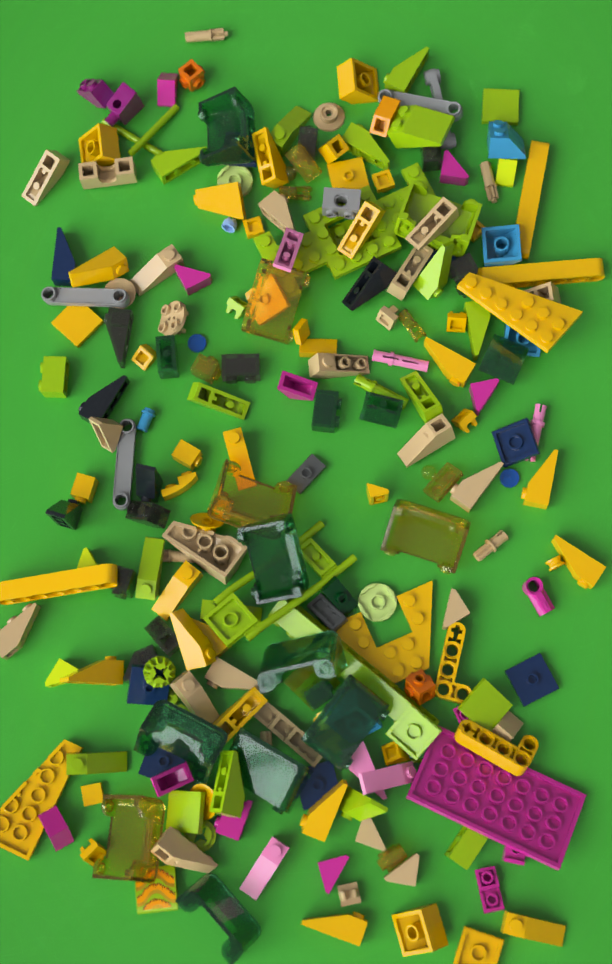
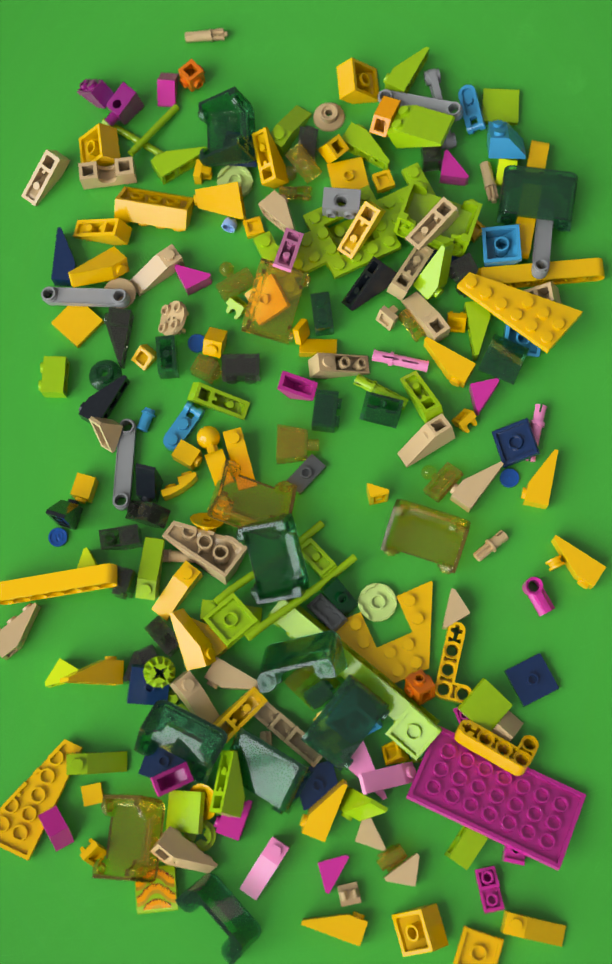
none -> blue piece [48,528,68,547]
none -> yellow slope [73,218,132,245]
none -> clear green piece [89,360,122,391]
none -> clear smoke slope [99,524,143,550]
none -> yellow slope [114,186,194,232]
none -> dark azure plate [163,401,205,451]
none -> yellow tile [193,159,213,185]
none -> yellow beam [196,426,234,488]
none -> yellow brick [202,327,228,358]
none -> clear yellow plate [215,262,256,302]
none -> clear yellow torso [276,424,319,464]
none -> clear green brick [310,292,334,337]
none -> tan slope [401,291,450,343]
none -> dark azure plate [458,85,486,135]
none -> clear green windscreen [496,165,578,231]
none -> light grey piece [531,198,554,279]

